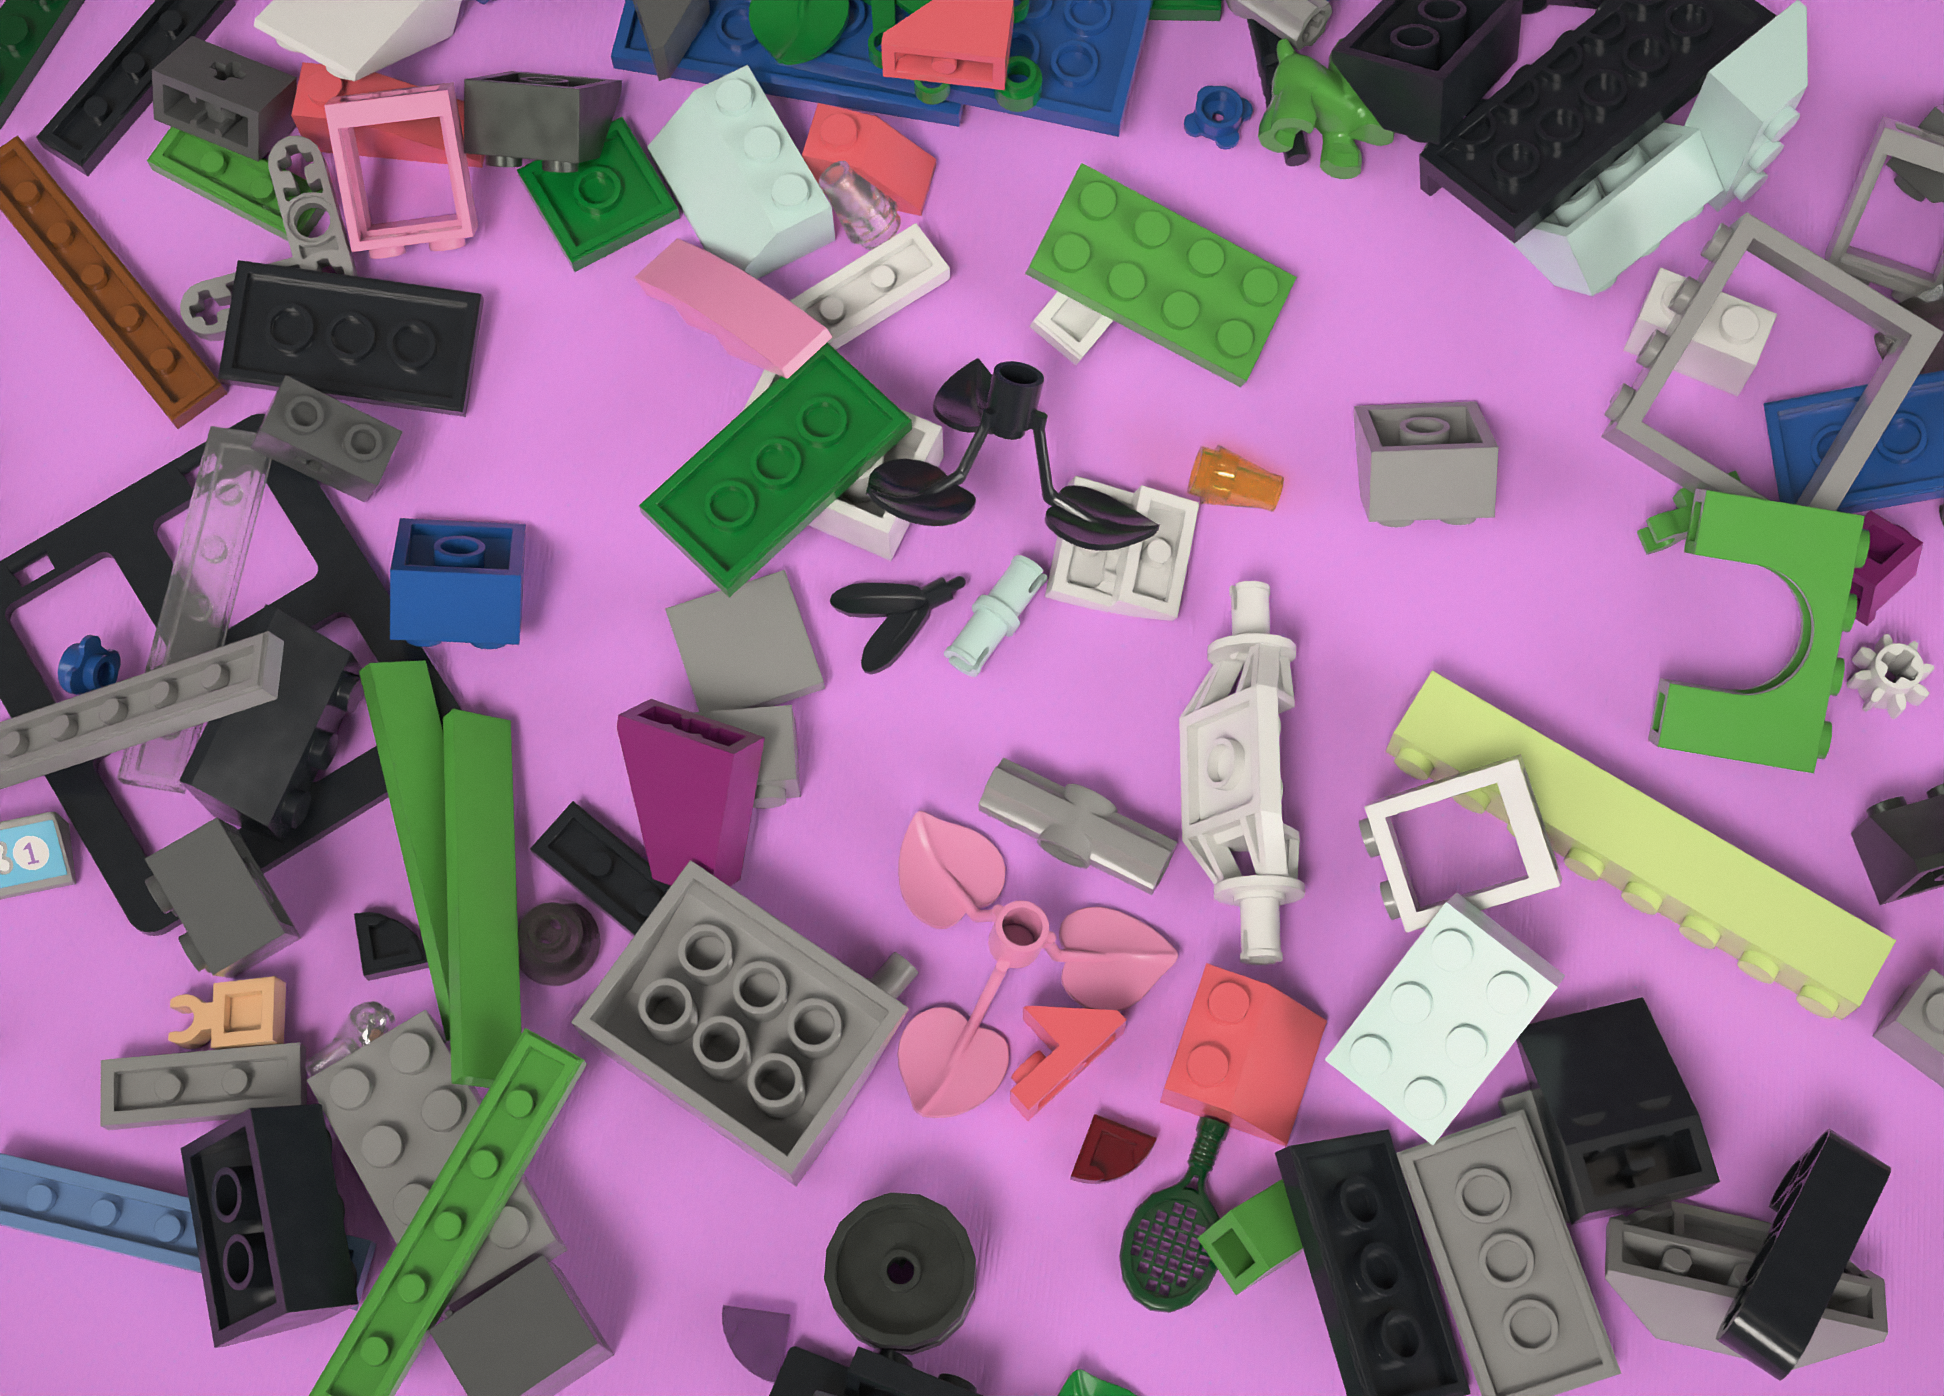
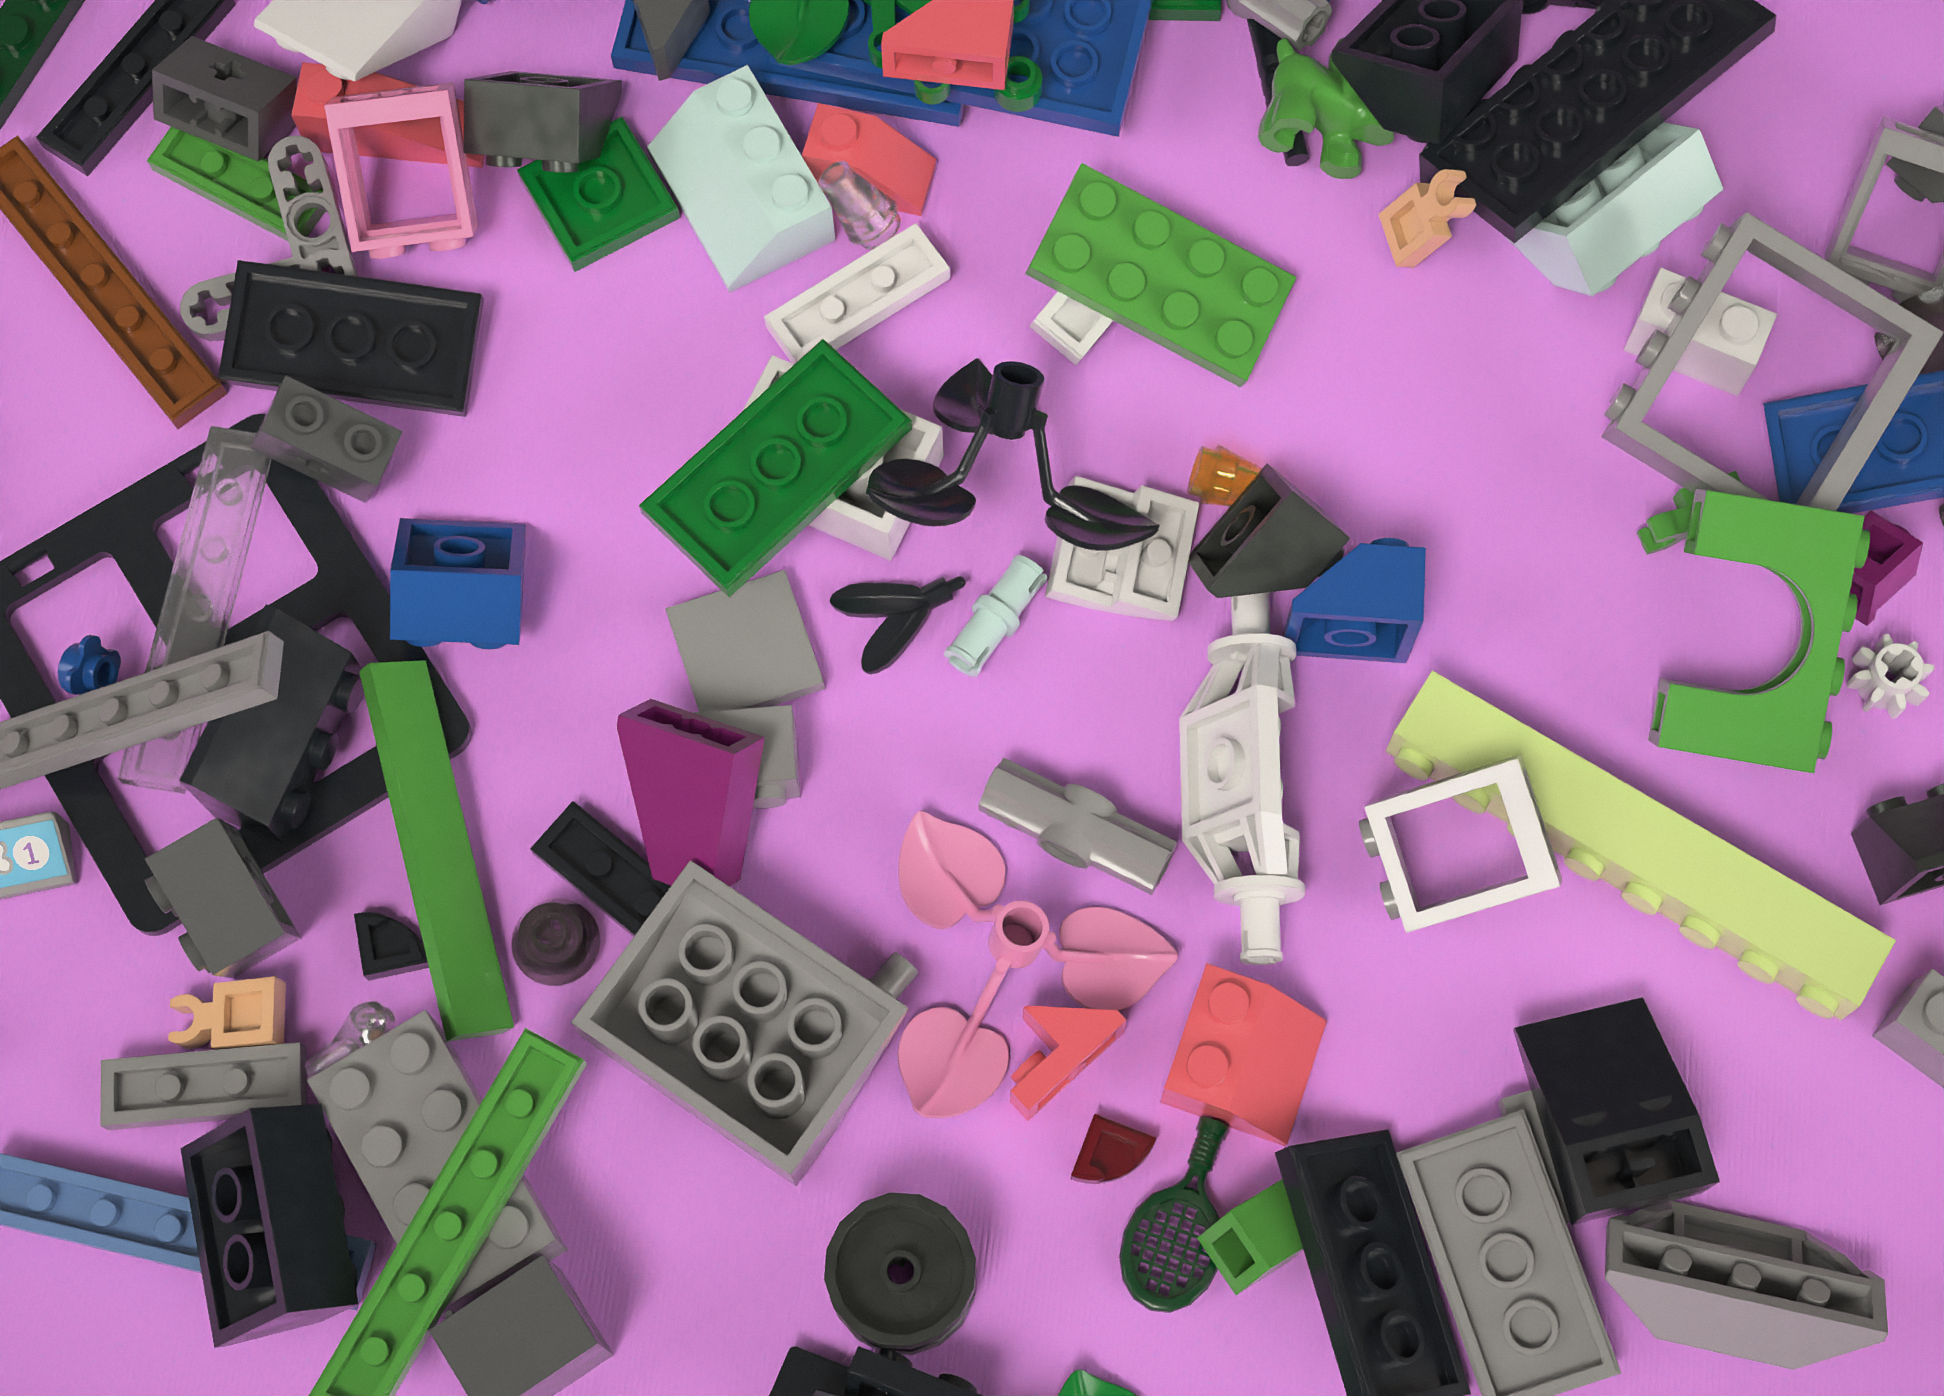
bright green tile [443,709,522,1088] -> none
bright pink slope [634,238,832,379] -> none
clear purple tile [722,1305,791,1384] -> none
blue plate [1184,86,1253,150] -> none
light aqua brick [1325,893,1565,1145] -> none
light grey slope [1354,401,1499,527] -> none
light aqua slope [1684,0,1808,212] -> none
black beam [1716,1129,1891,1381] -> none
none -> pearl dark grey slope [1188,463,1350,598]
none -> blue slope [1282,538,1426,663]
none -> light nougat plate [1378,169,1476,268]

